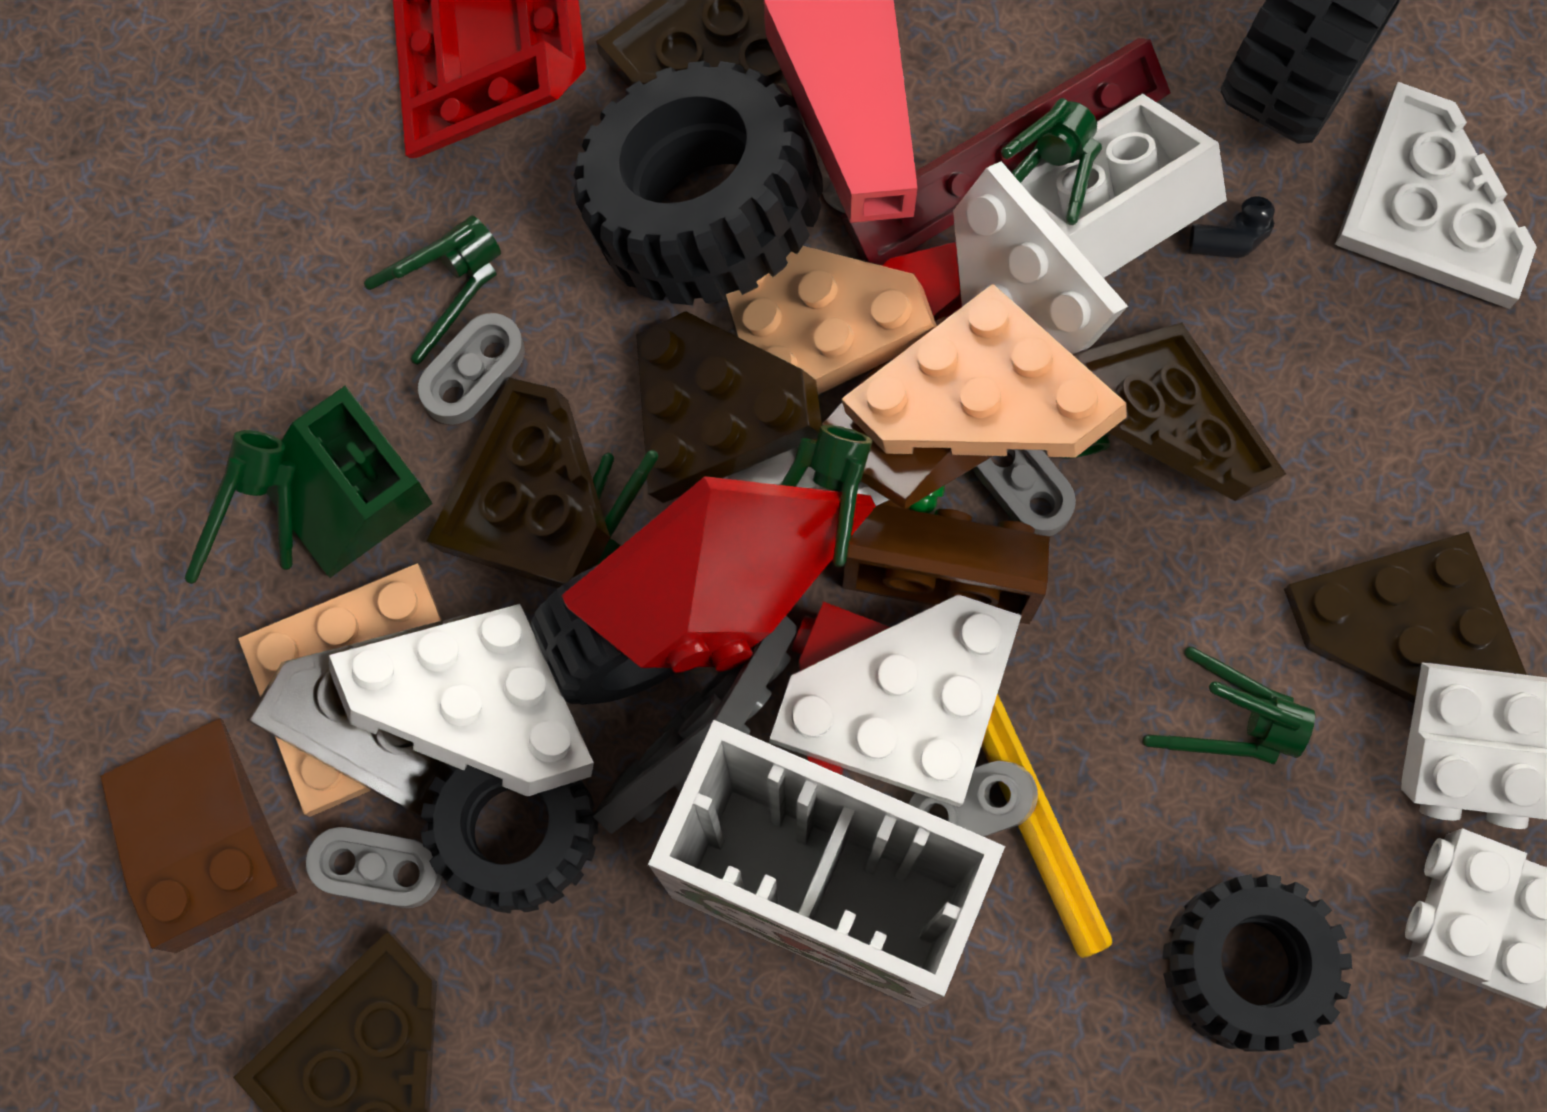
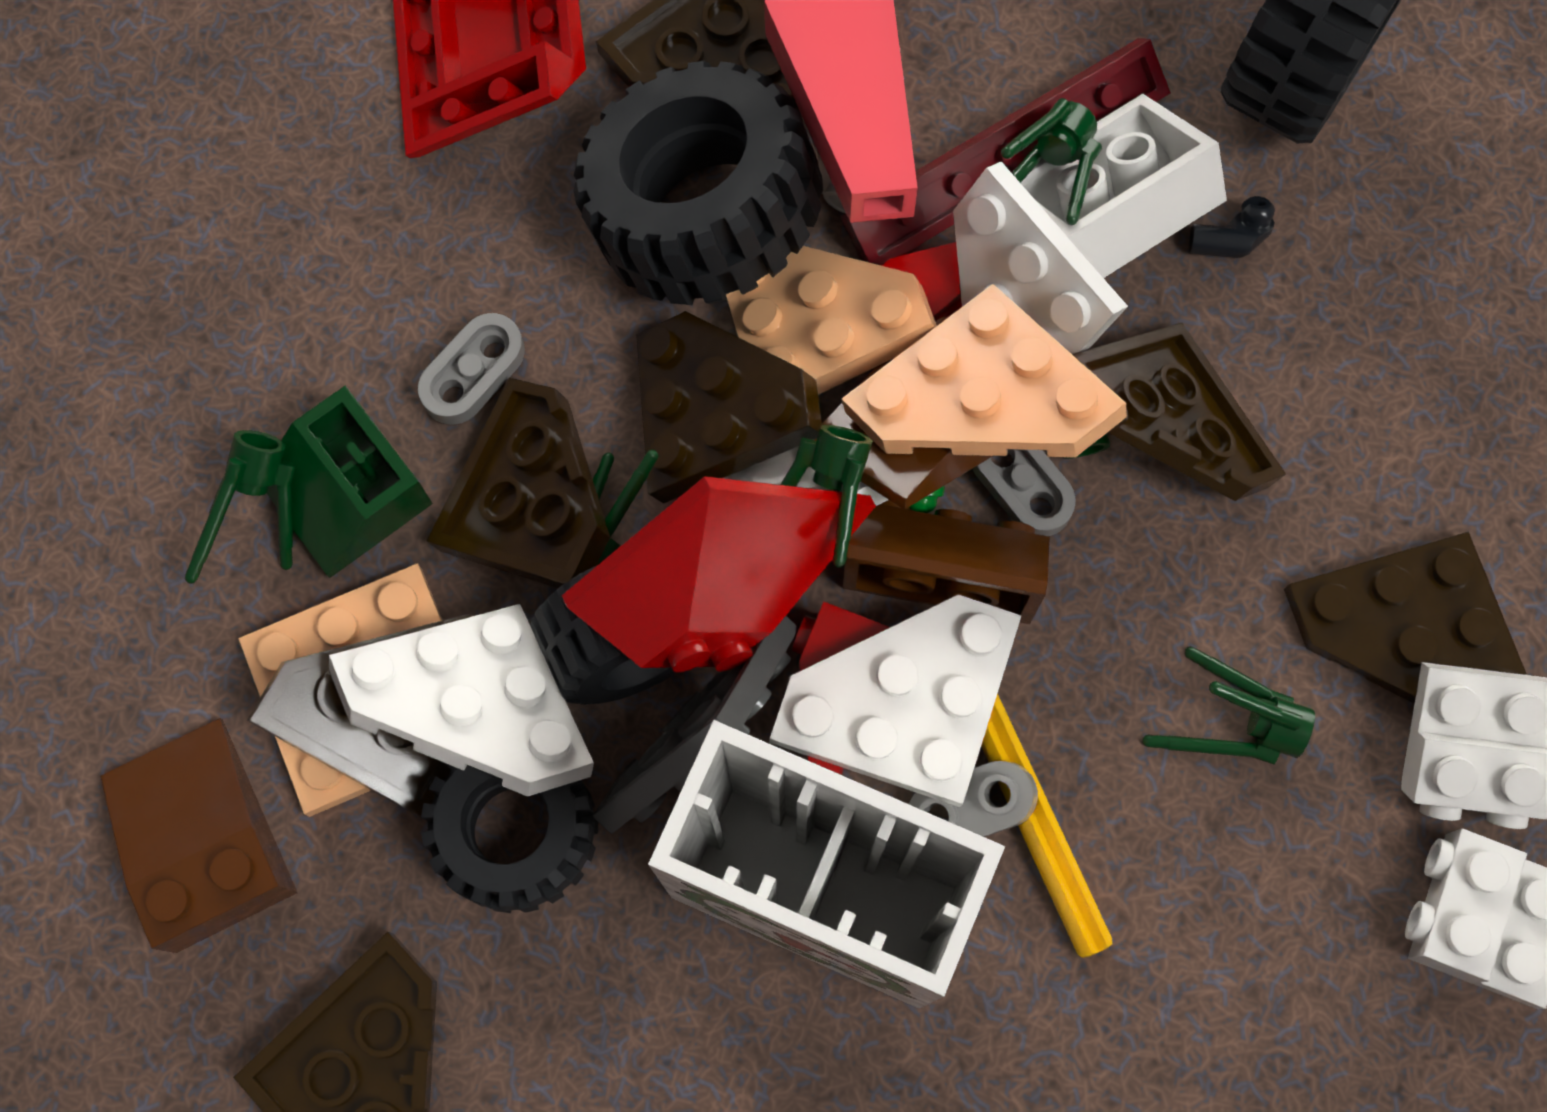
light grey plate [306,827,442,908] -> none
dark green plant [364,215,501,365] -> none
black tyre [1162,874,1353,1052] -> none
white plate [1335,82,1537,309] -> none

